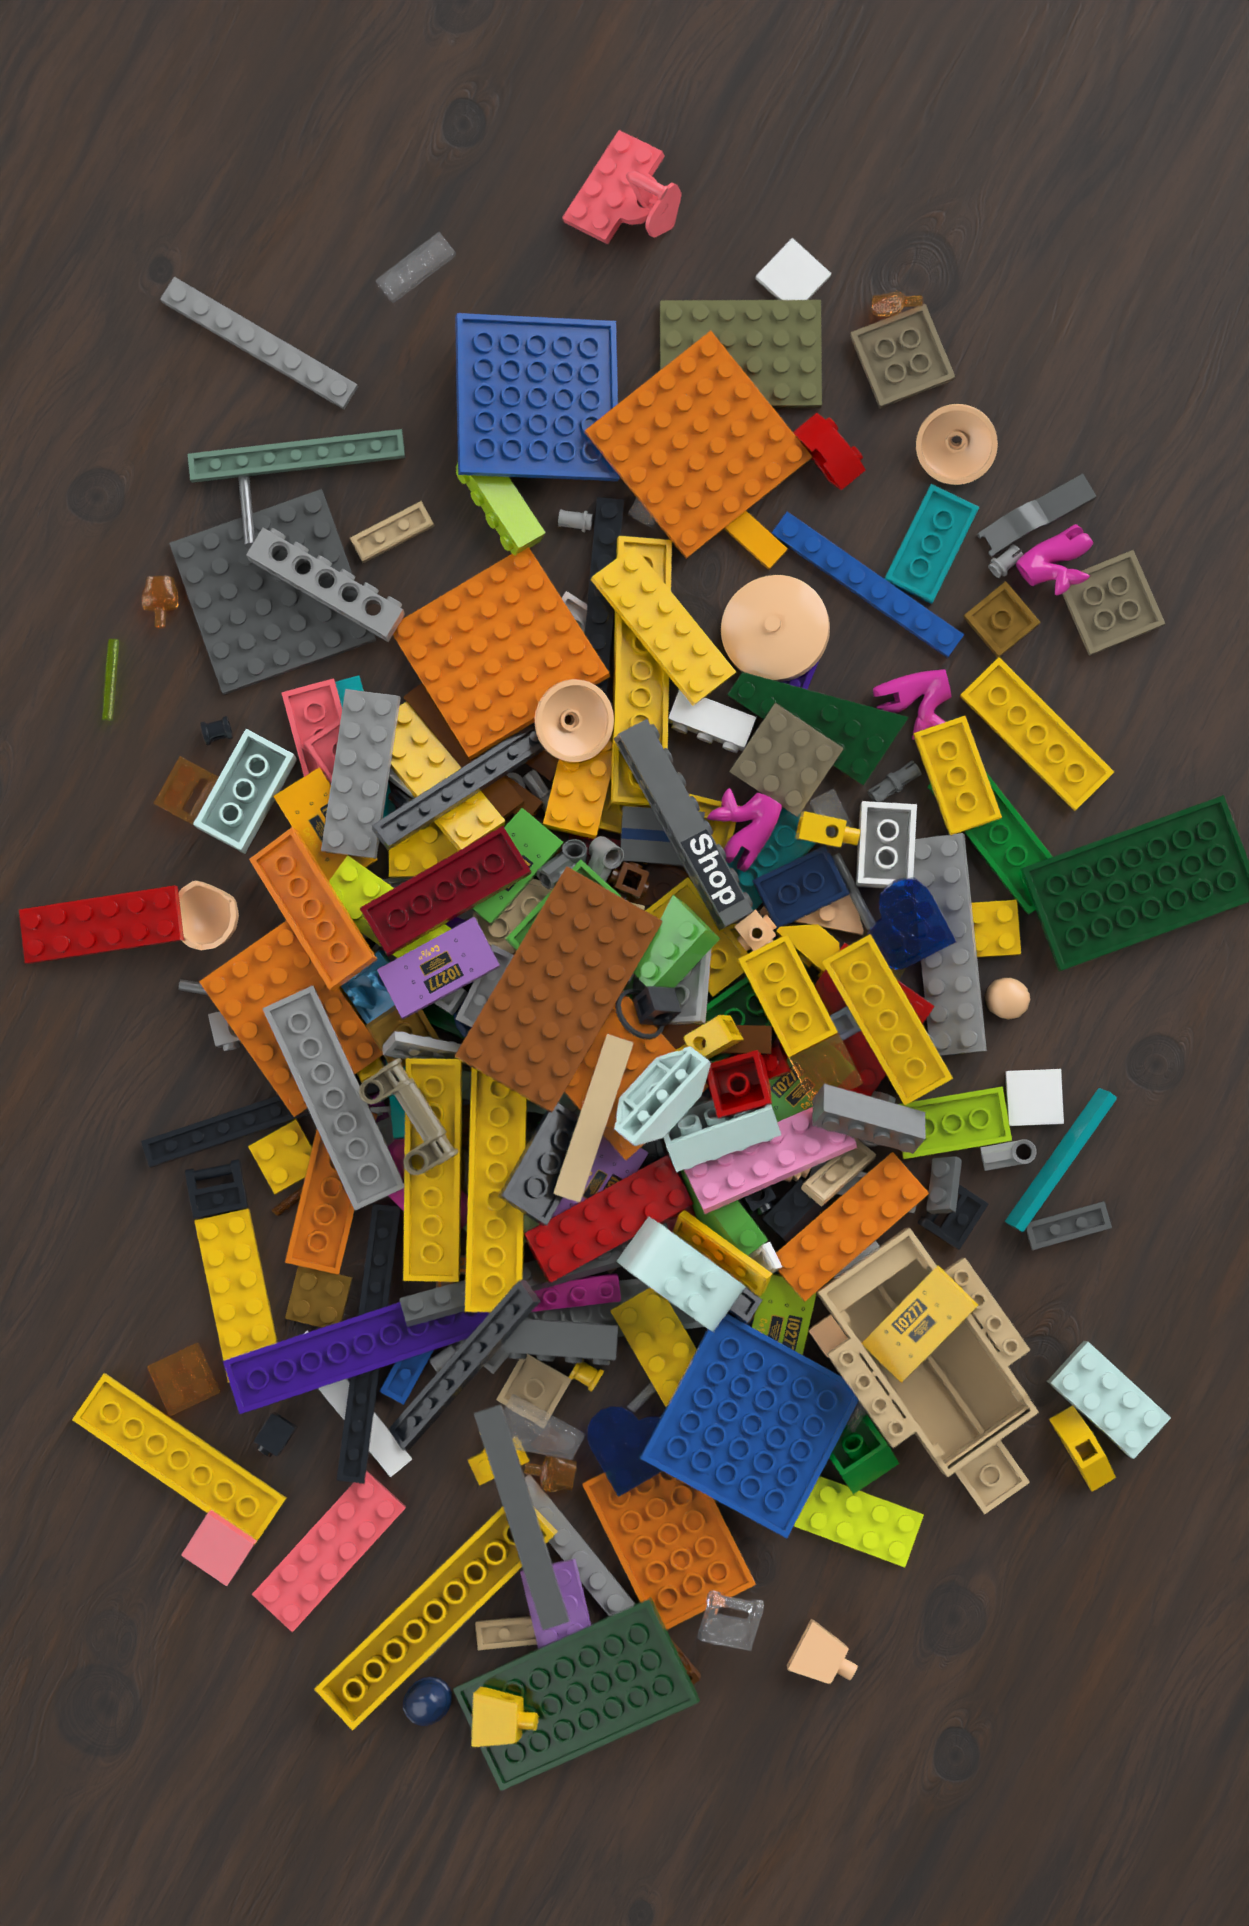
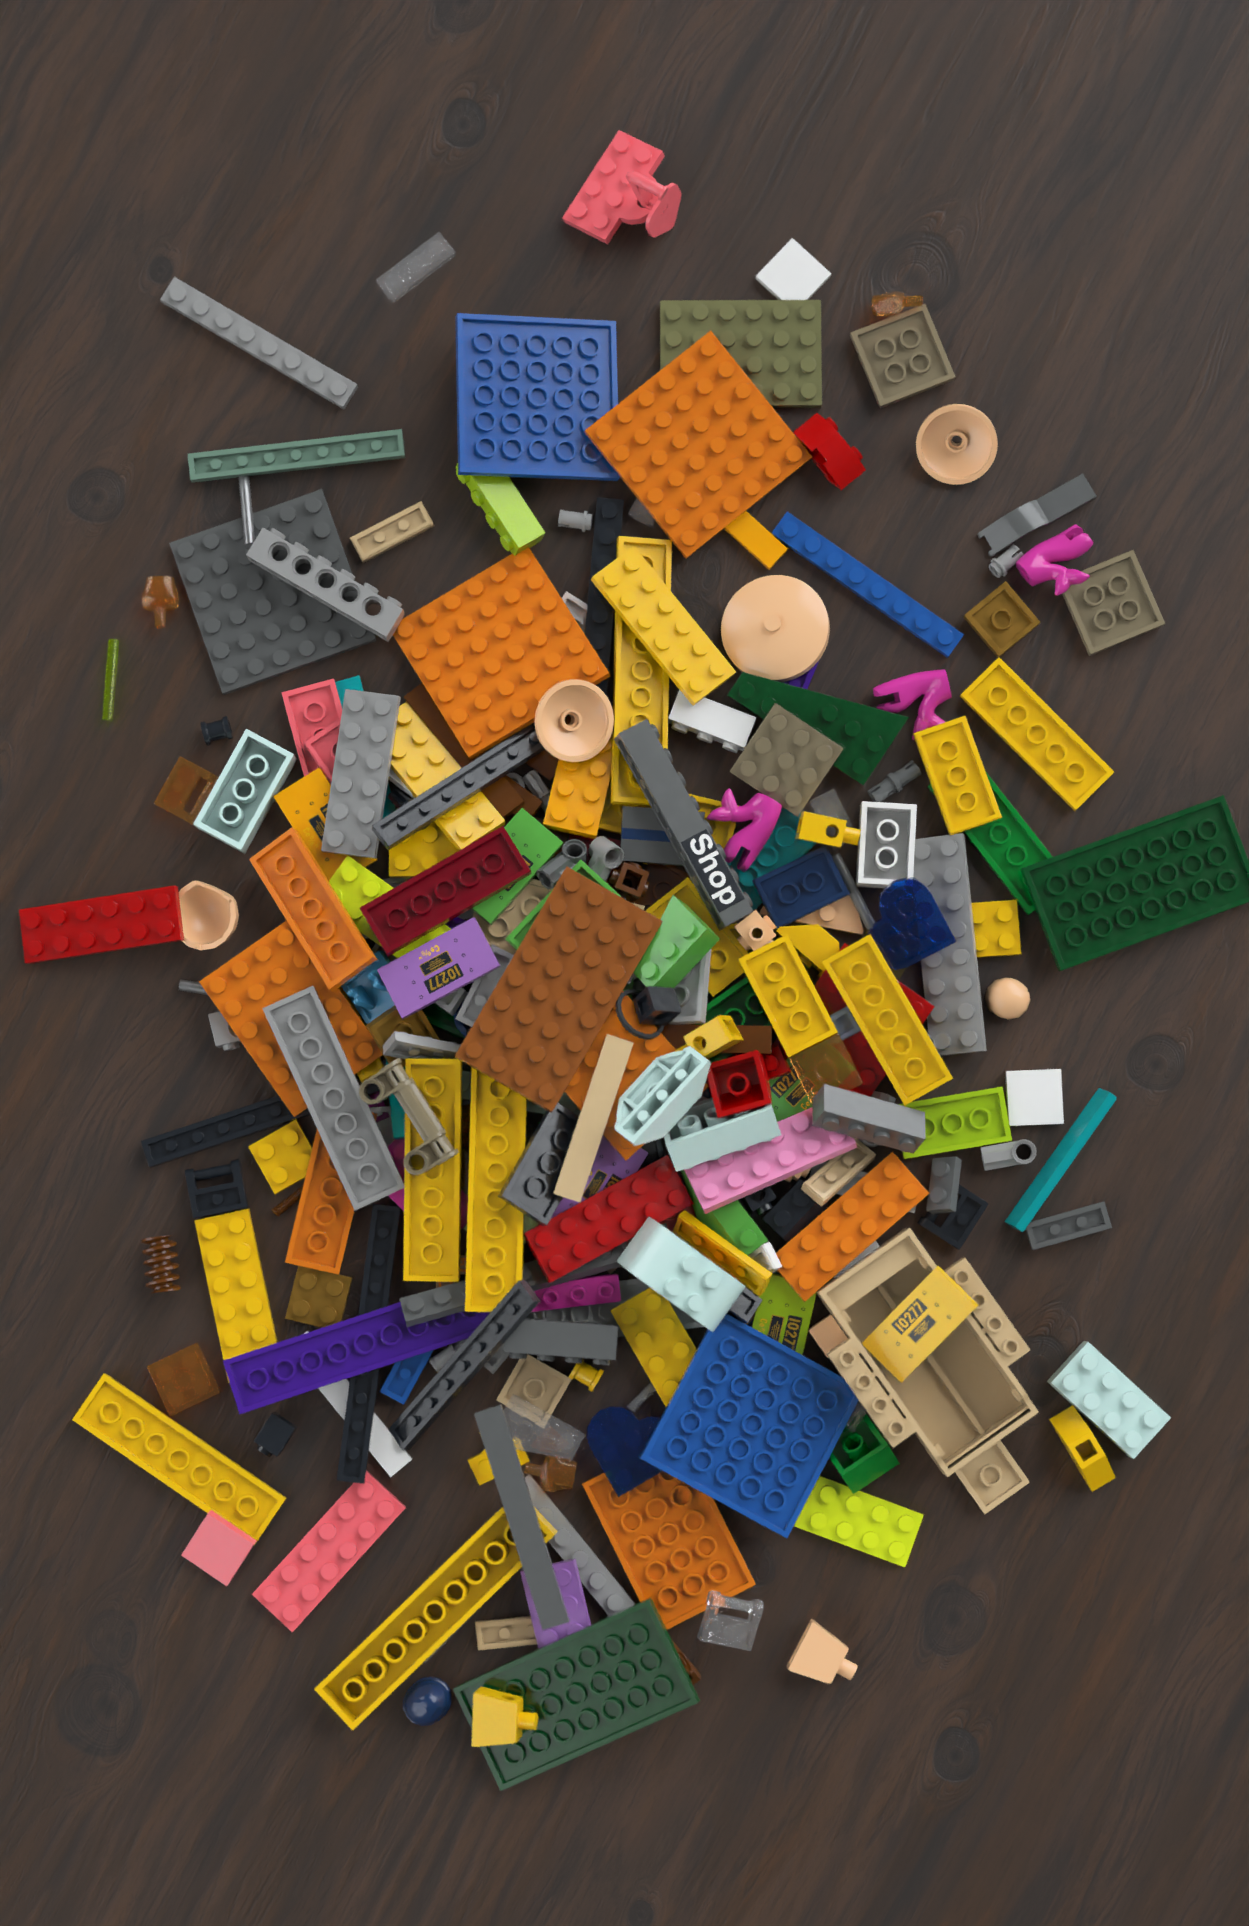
teal tile [884,484,979,604] -> none
none -> reddish brown piece [141,1235,181,1293]

